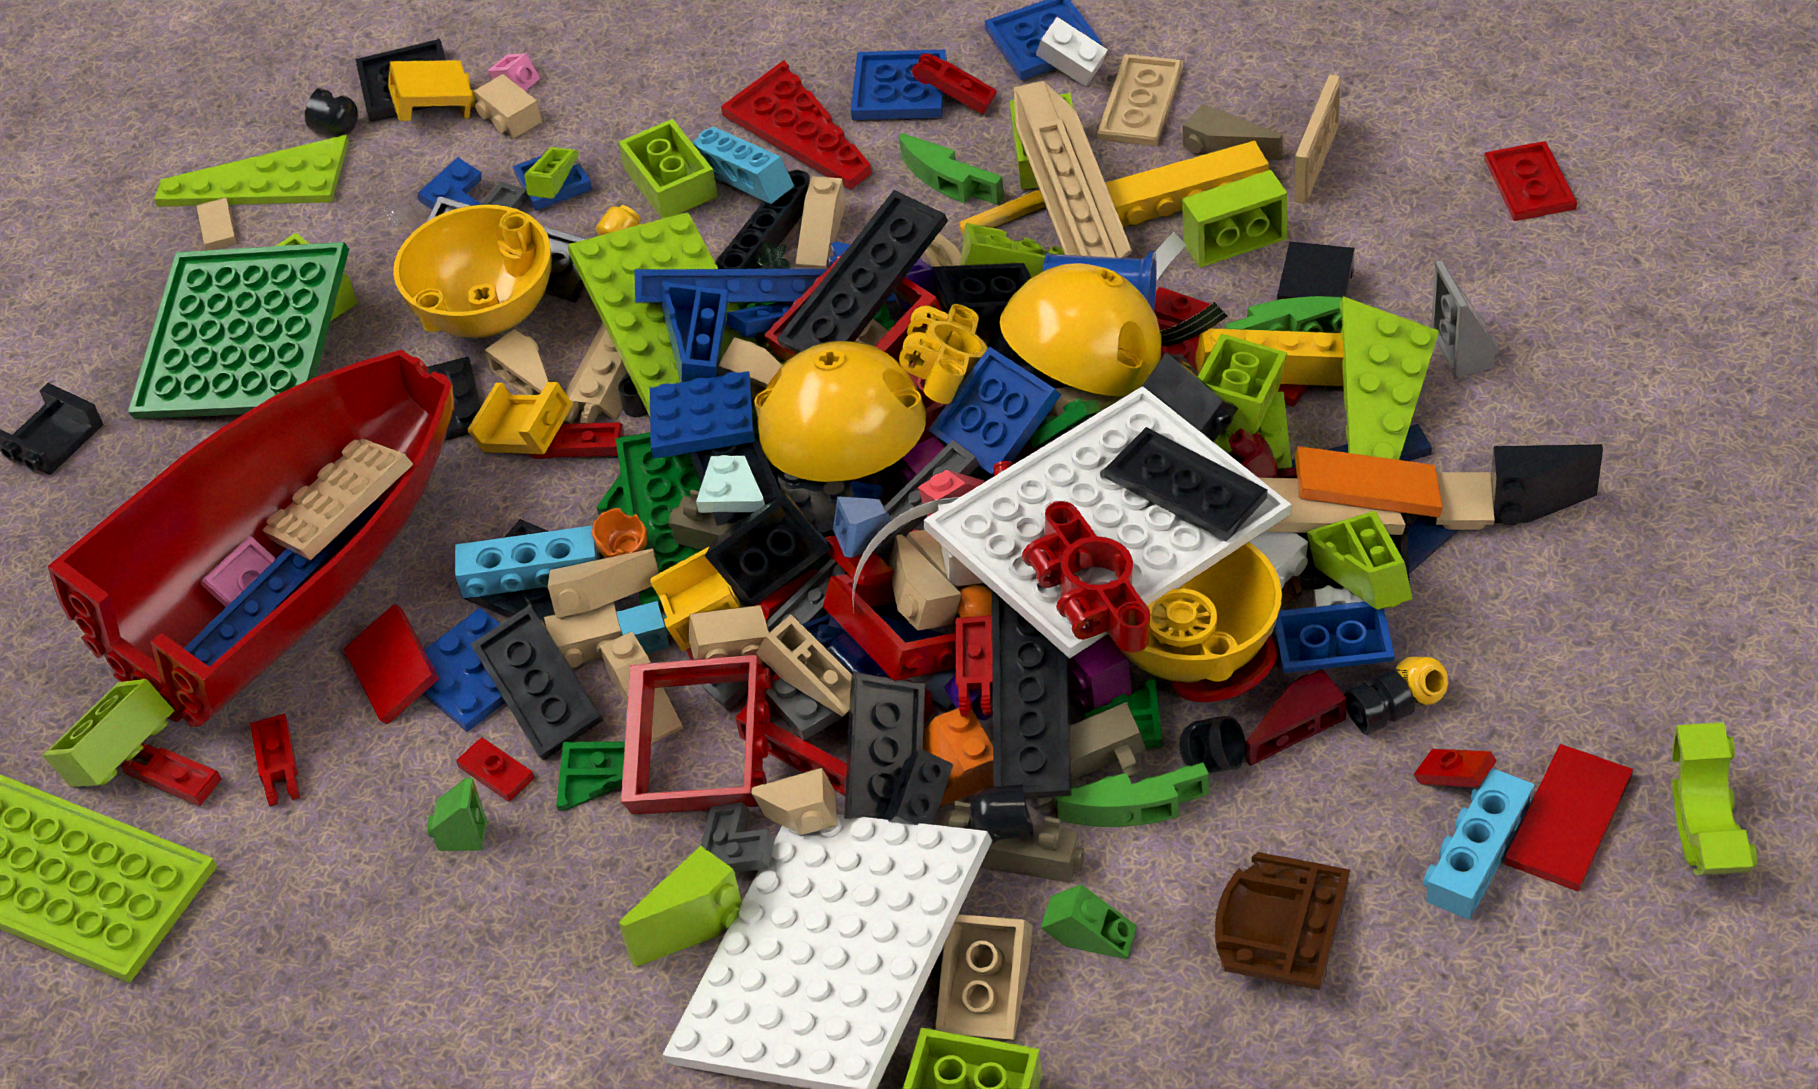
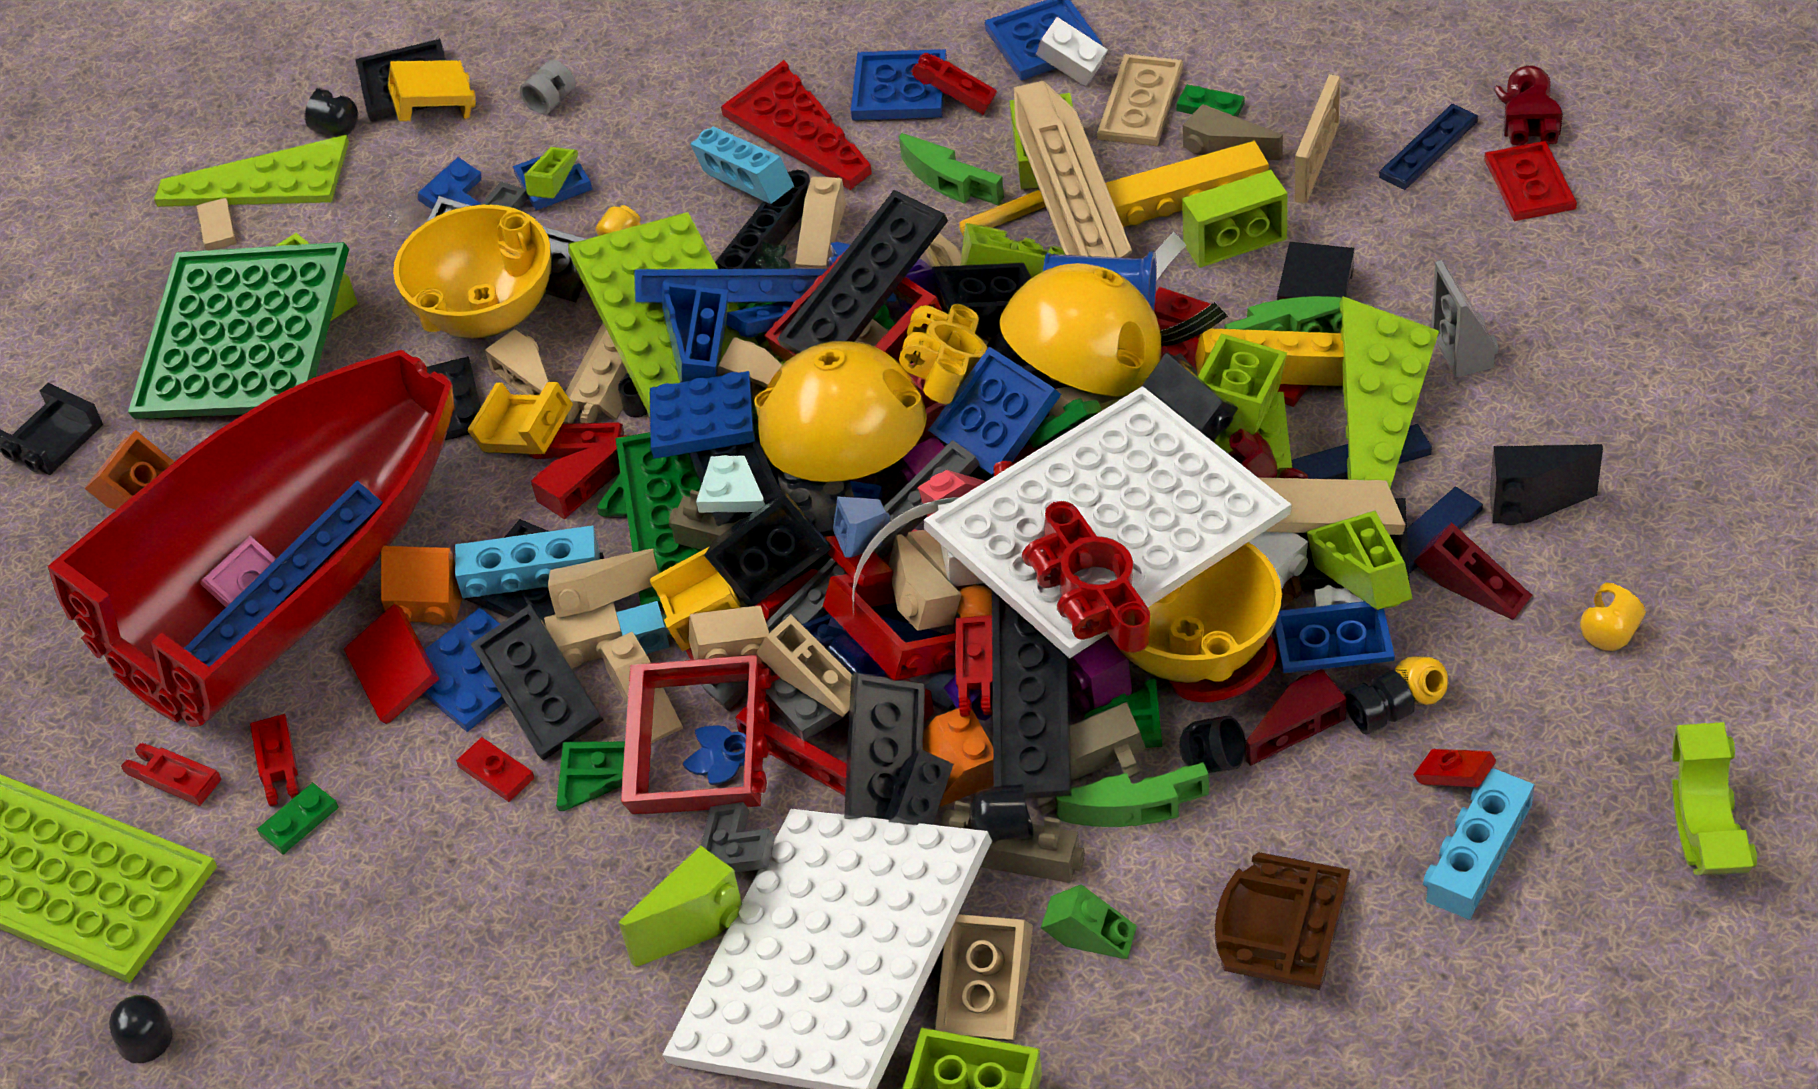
lime brick [42,679,174,787] -> none
tan plate [262,438,413,561] -> none
bright green slope [427,778,487,851] -> none
tan brick [474,74,542,139] -> none
bright pink bracket [487,53,540,91] -> none
orange hair [591,508,648,558] -> none
lime brick [618,118,718,219] -> none
tan slope [752,768,837,835] -> none
black tile [1104,427,1268,541] -> none
yellow wheel [1147,588,1217,648] -> none
orange tile [1295,446,1443,517] -> none
tan piece [1436,472,1495,530] -> none
red tile [1504,744,1633,892] -> none
none -> orange slope [84,430,175,510]
none -> black helmet [109,995,173,1063]
none -> green plate [257,782,339,855]
none -> orange slope [381,546,462,625]
none -> light grey wheel [519,60,576,115]
none -> red slope [531,435,626,519]
none -> blue plate [683,725,746,785]
none -> green plate [1176,84,1245,117]
none -> dark blue tile [1379,103,1478,190]
none -> dark red slope [1413,522,1532,620]
none -> dark red hips [1494,65,1563,145]
none -> yellow helmet [1580,582,1646,651]

